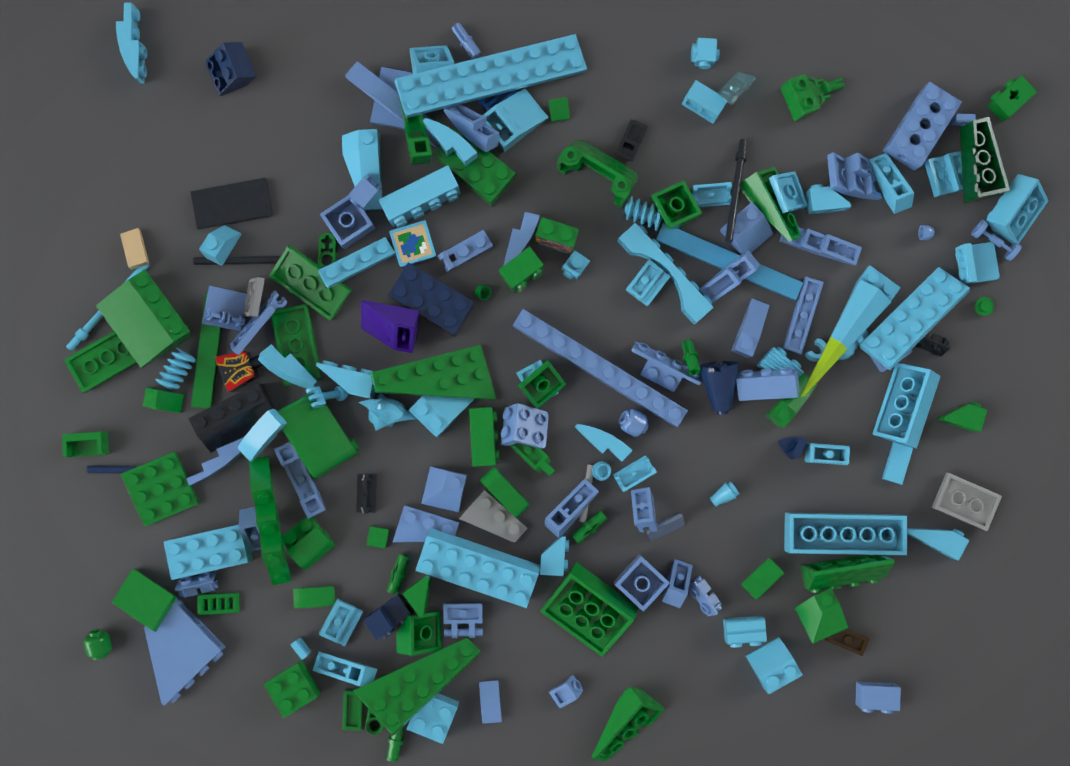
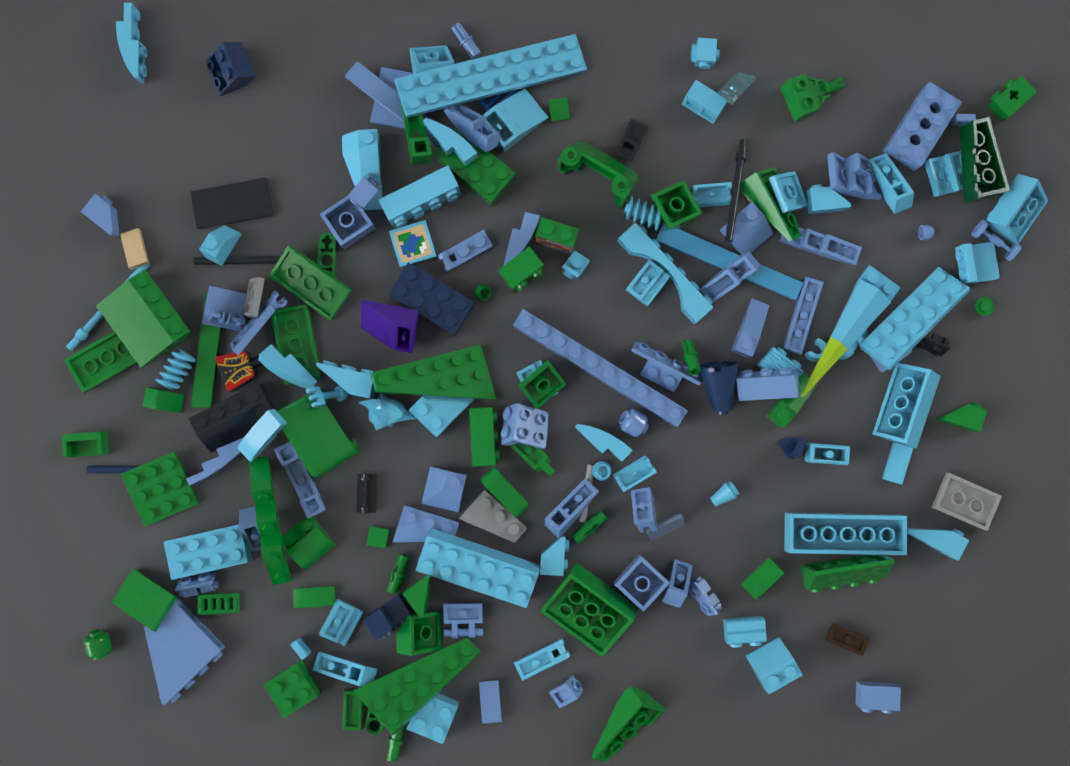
medium azure plate [318,237,395,289] -> none
green slope [795,588,848,644] -> none
none -> medium blue slope [80,194,120,238]
none -> medium azure plate [514,638,571,681]

